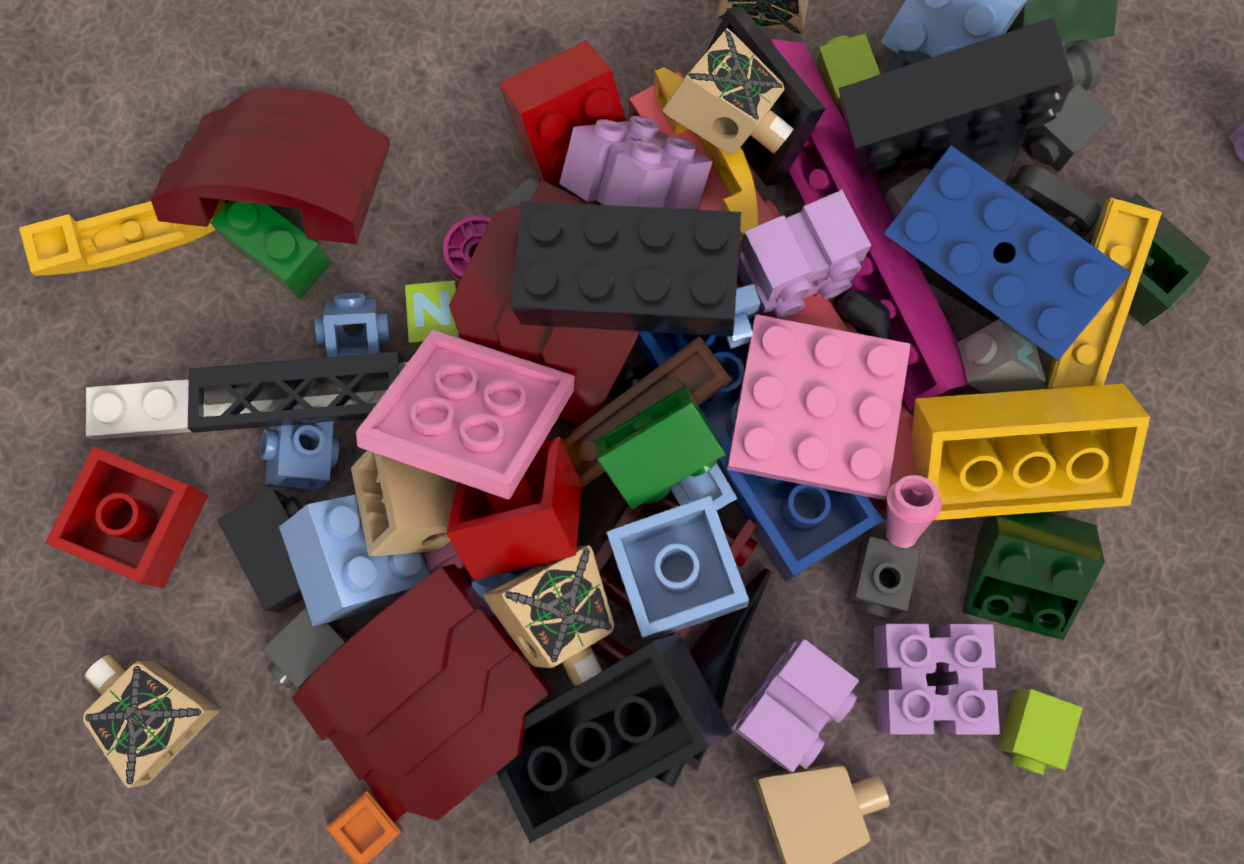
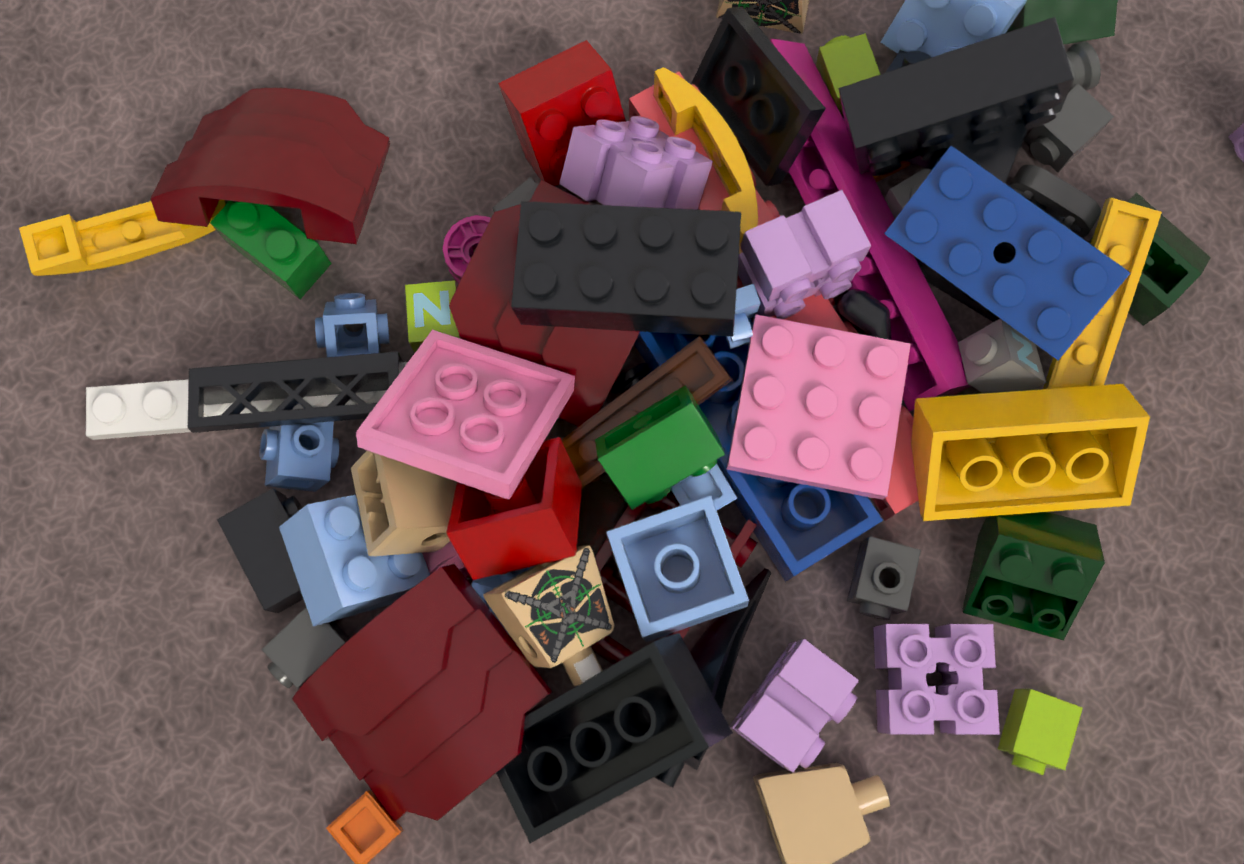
red brick [45,446,208,589] -> none
torso [82,655,220,788] -> none
tan torso [662,28,793,154] -> none
bright pink cone [886,475,942,548] -> none

